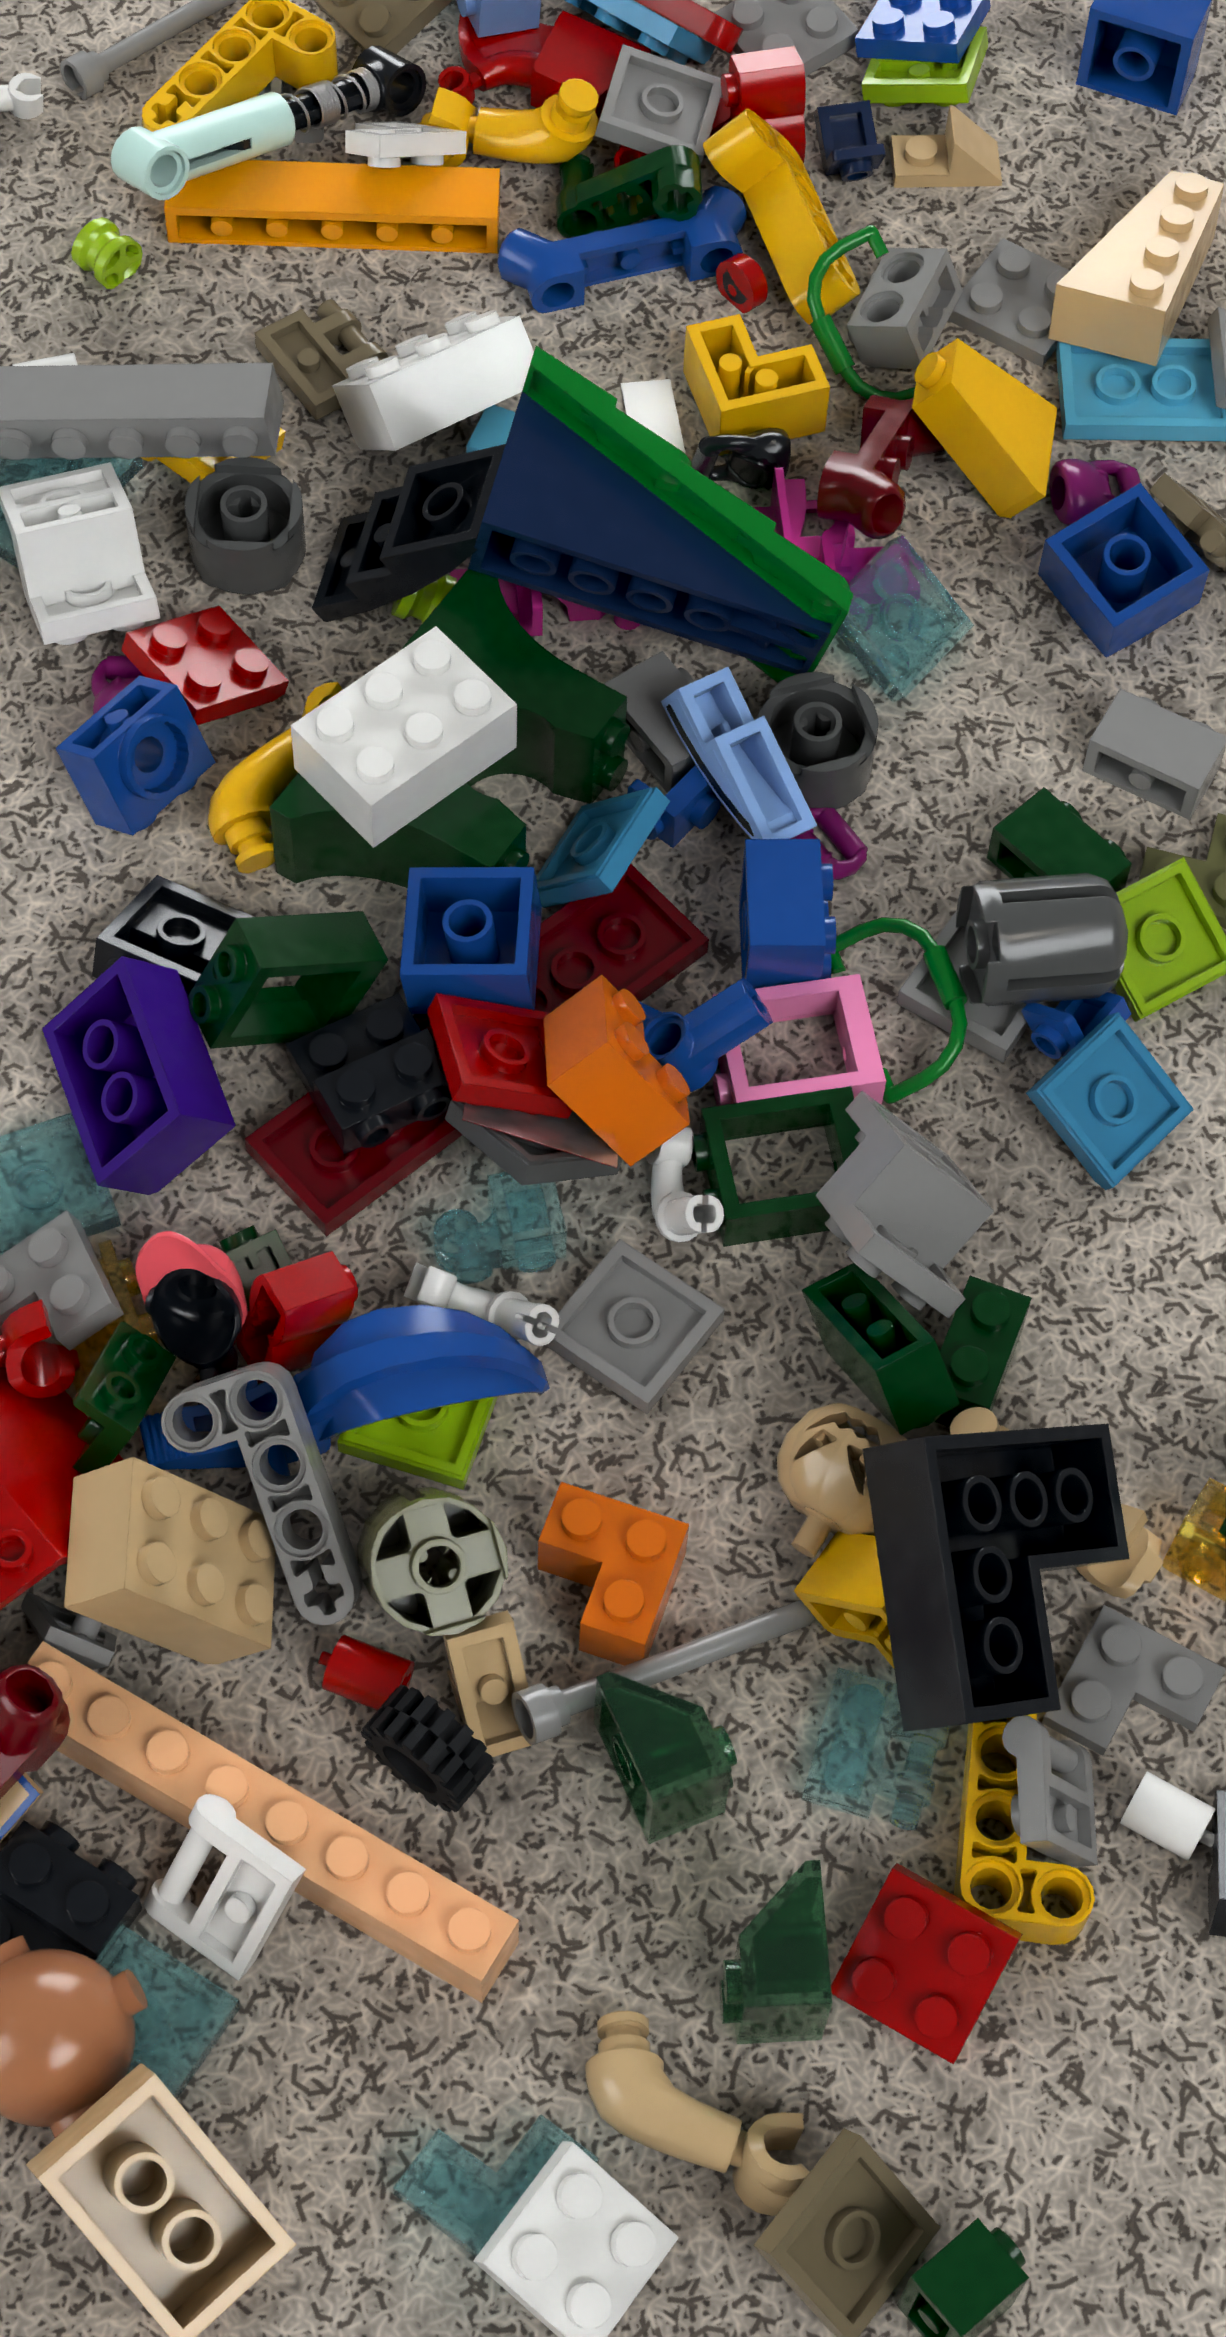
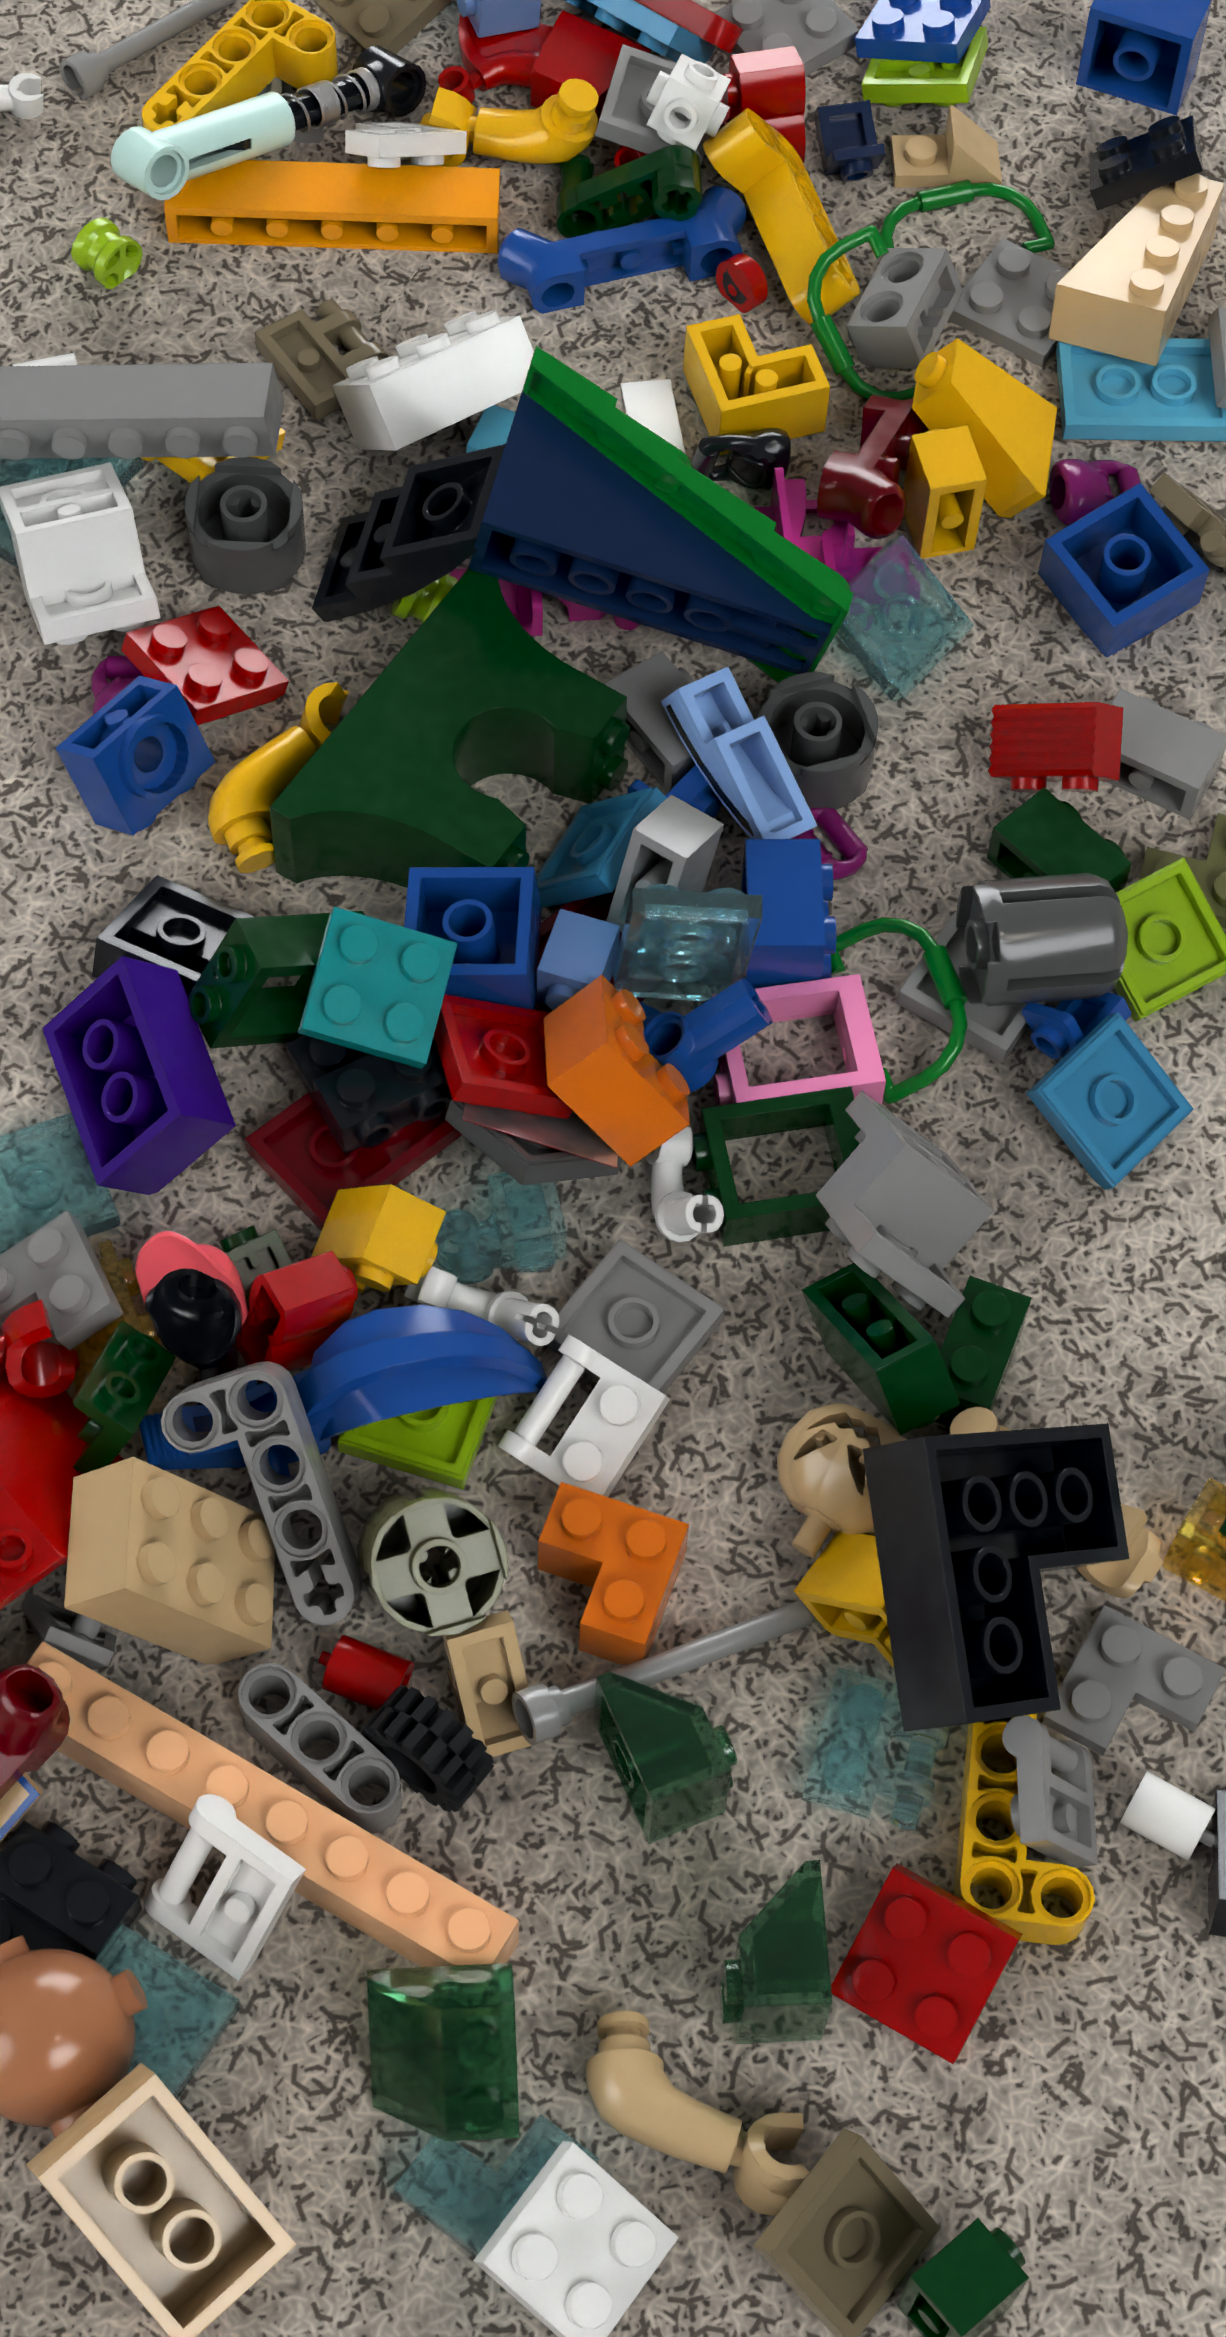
white brick [290,626,517,848] -> none
none -> light grey beam [237,1663,402,1834]
none -> teal plate [298,906,458,1069]
none -> yellow brick [311,1184,446,1293]
none -> clear green slope [367,1963,520,2142]
none -> white plate [497,1334,670,1497]
none -> medium blue brick [536,909,620,1010]
none -> light grey brick [606,794,724,953]
none -> clear light blue plate [613,884,762,1001]
none -> white brick [646,54,731,151]
none -> green piece [880,180,1055,257]
none -> yellow brick [903,425,987,559]
none -> red brick [988,702,1124,793]
none -> black plate [1089,115,1203,211]

